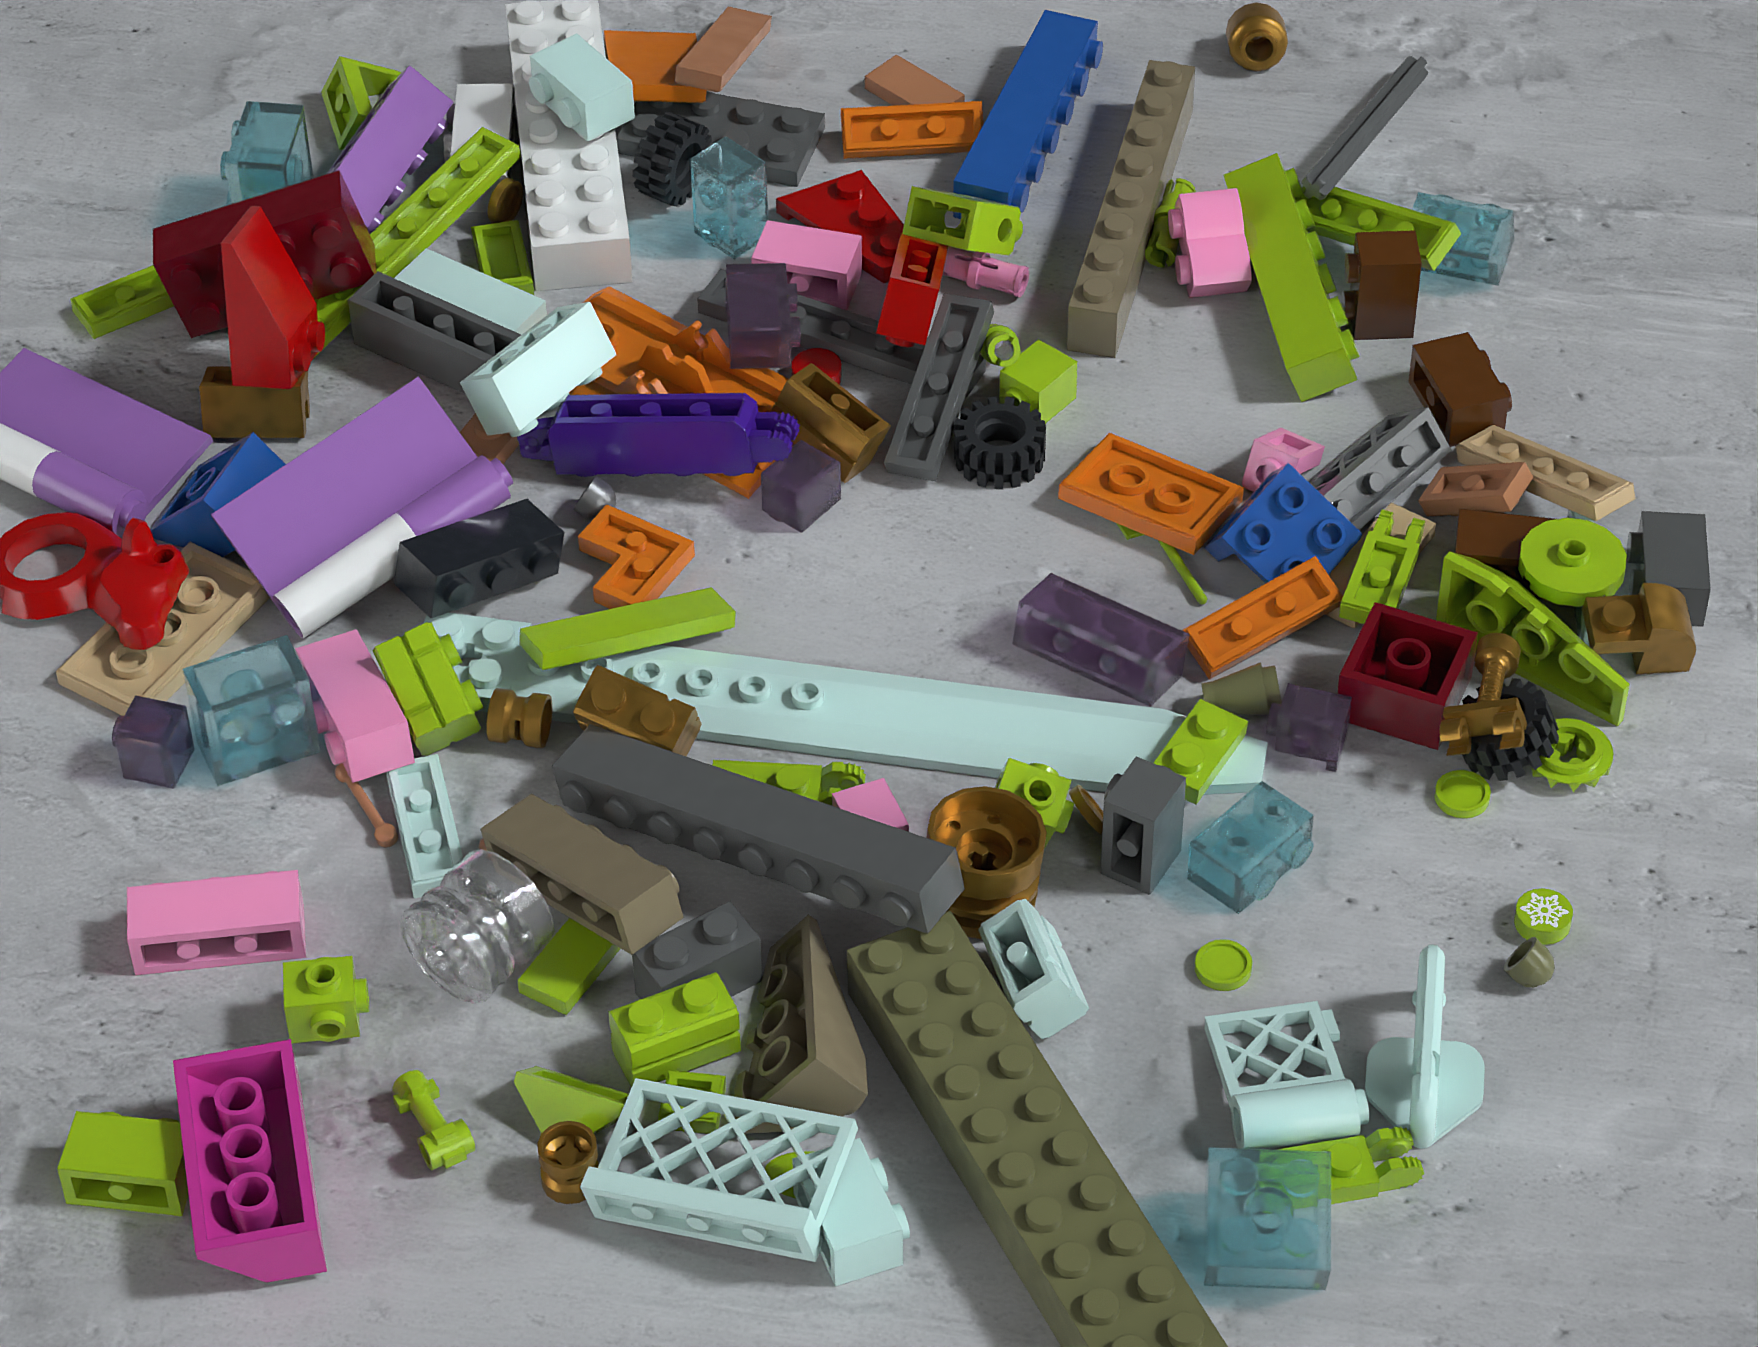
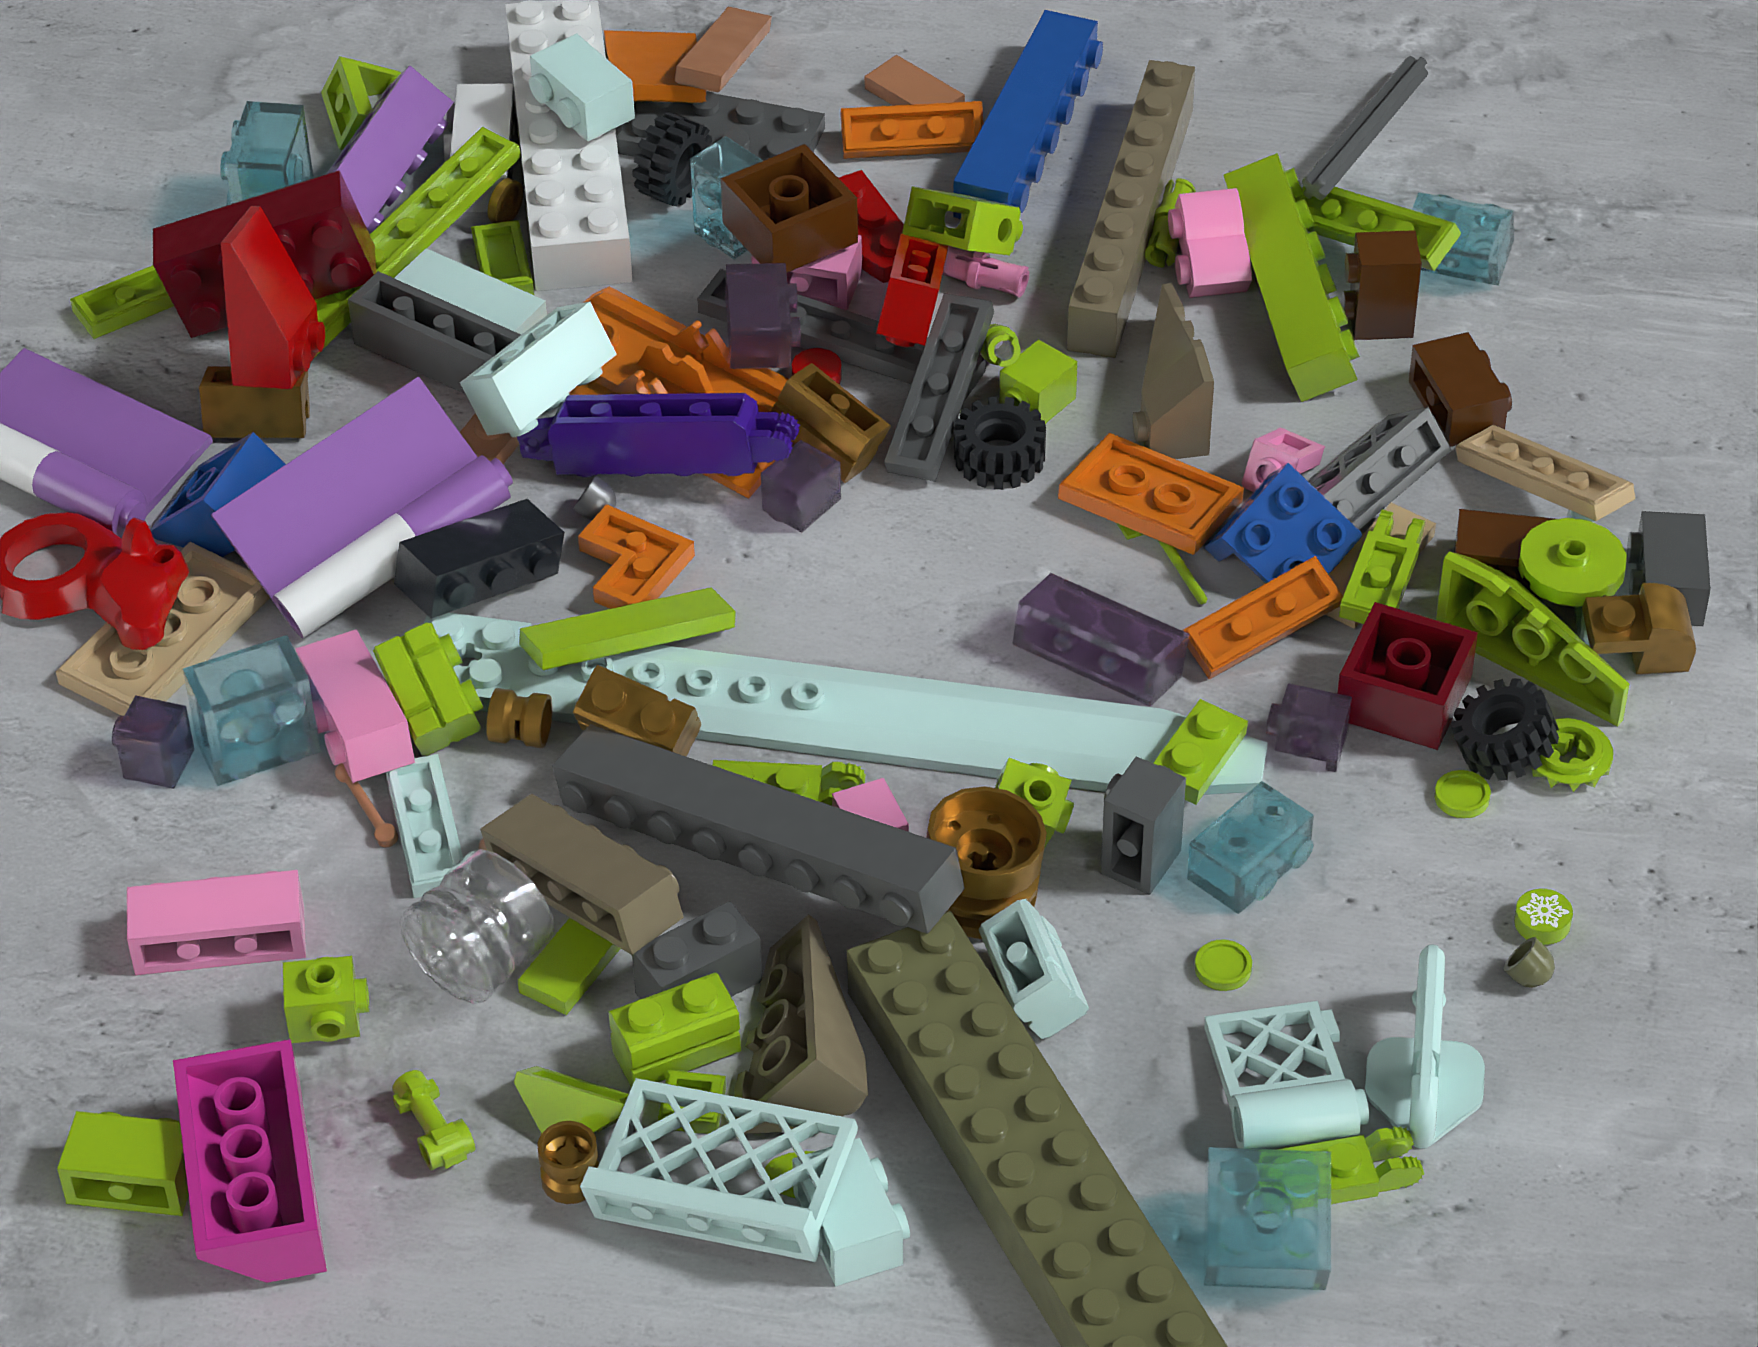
pearl gold piece [1069,785,1103,835] -> none
olive cone [1201,662,1282,715] -> none
pearl gold head [1226,2,1288,71] -> none
nougat plate [1418,462,1534,516] -> none
pearl gold bar [1440,633,1527,756] -> none
none -> reddish brown brick [721,144,858,278]
none -> dark tan wedge [1132,283,1214,459]

